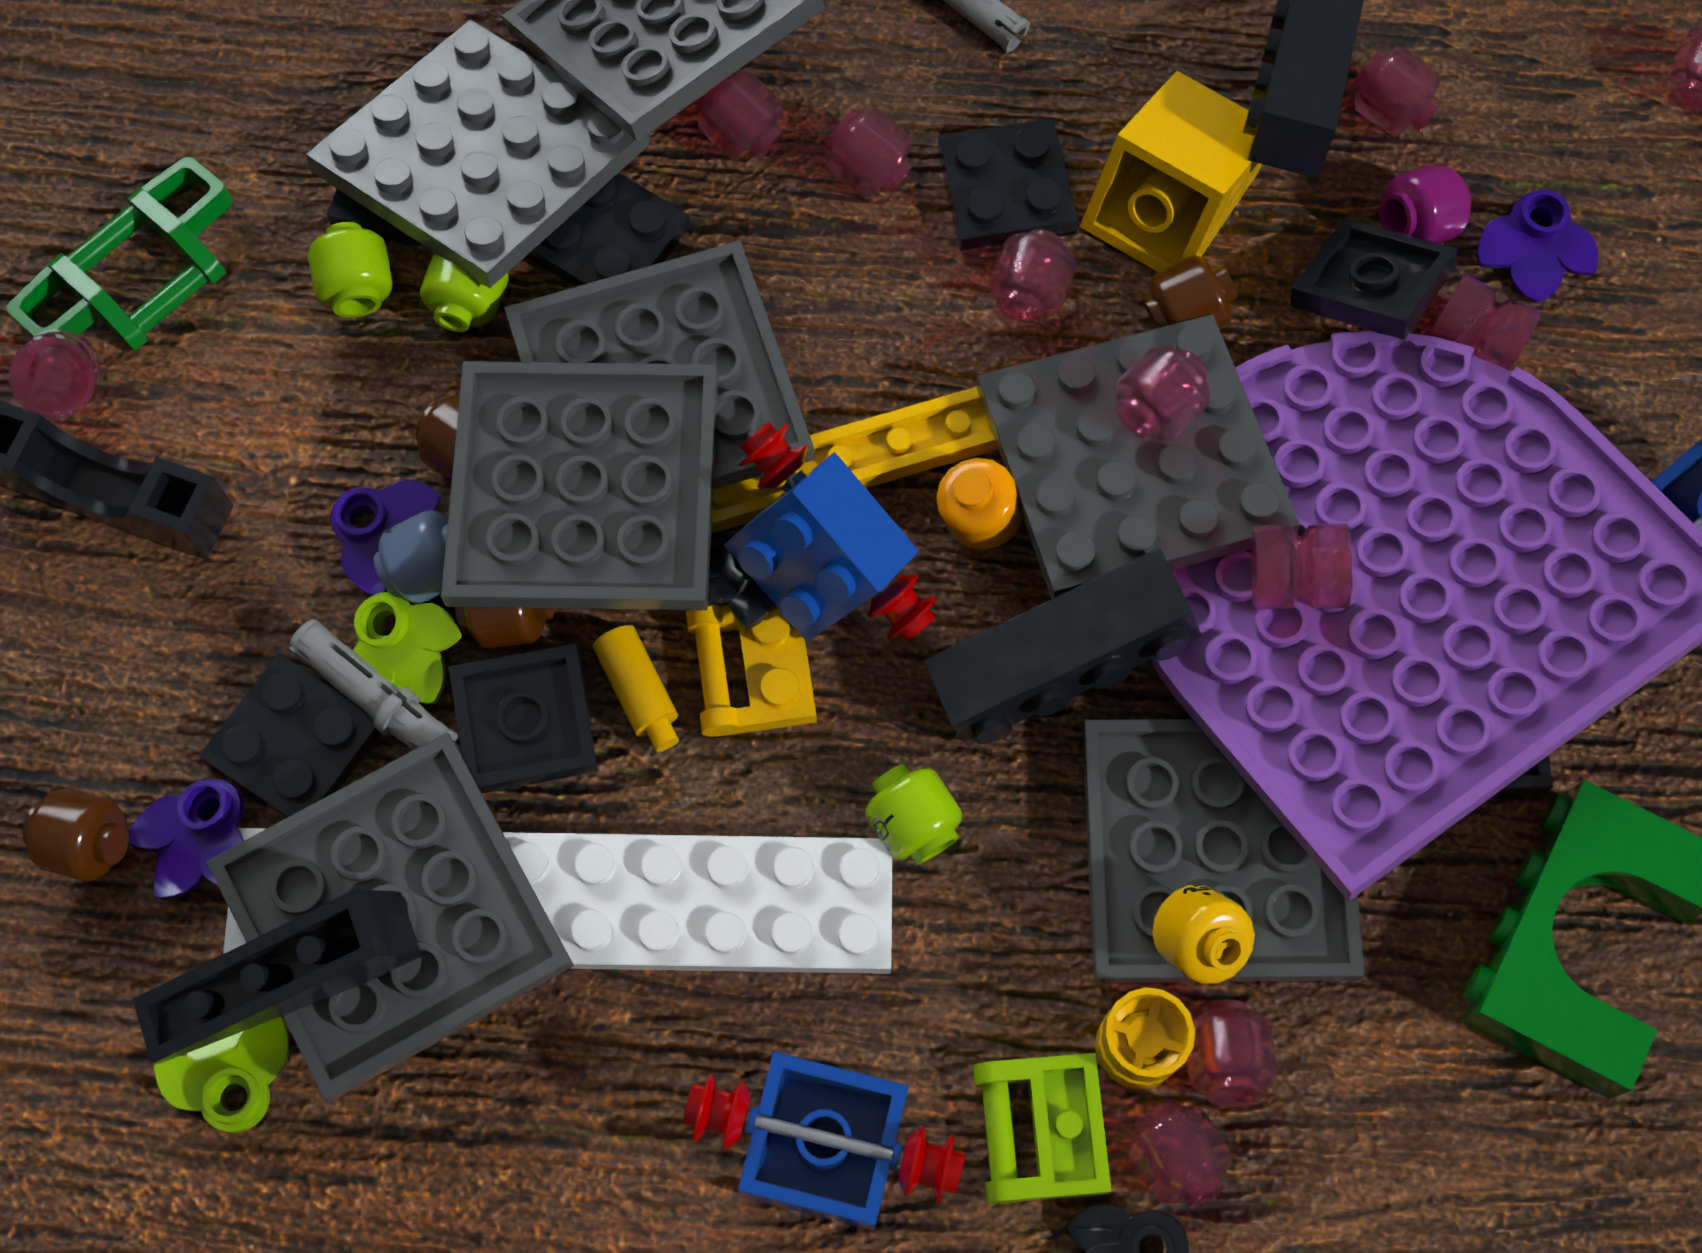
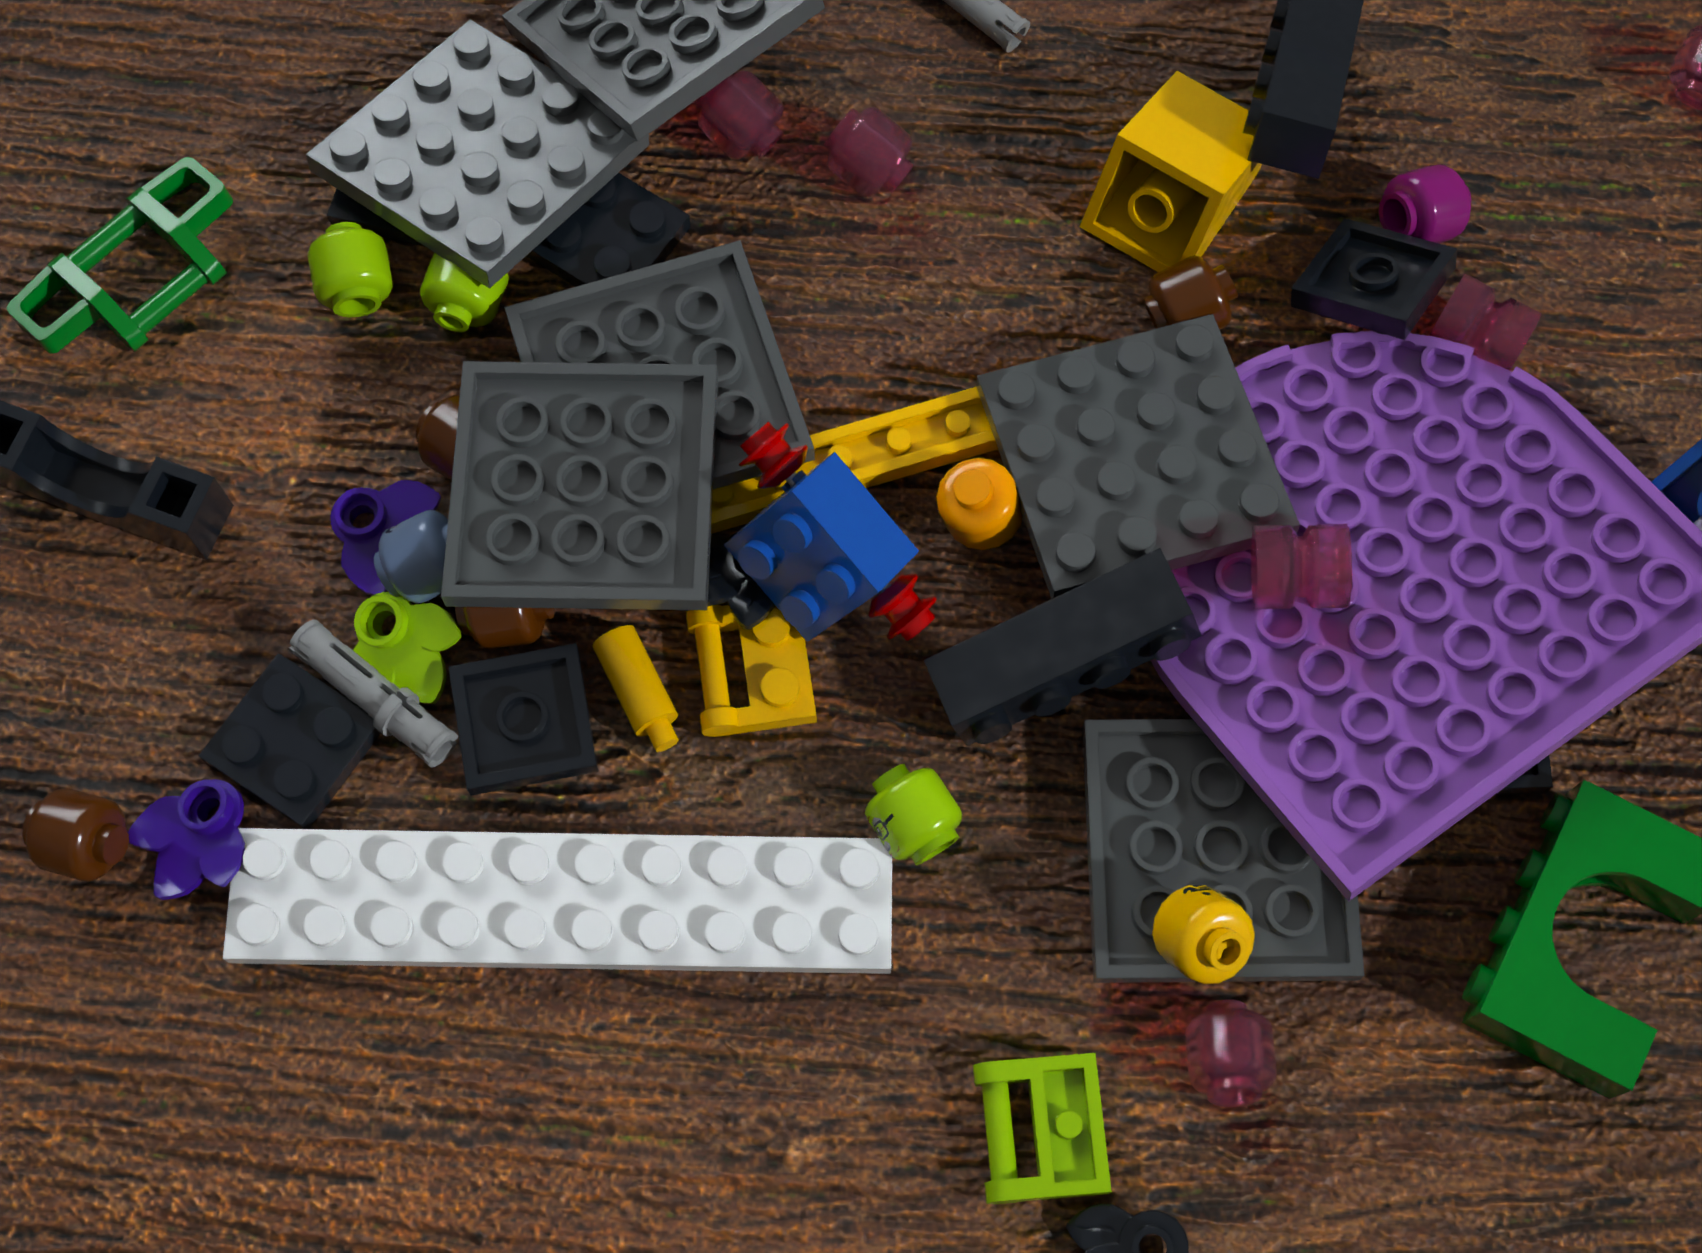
clear pink wheel [9,329,101,419] -> none
black slope [132,889,422,1064] -> none
lime plate [154,1016,290,1133] -> none
dark grey plate [206,732,574,1102] -> none
blue brick [683,1051,966,1231] -> none
black plate [937,118,1078,251] -> none
clear pink head [988,229,1076,323] -> none
yellow wheel [1095,987,1195,1090] -> none
clear pink head [1115,346,1210,441] -> none
clear pink head [1128,1100,1232,1209] -> none
clear pink head [1351,47,1442,136] -> none
dark purple plate [1476,190,1598,303] -> none

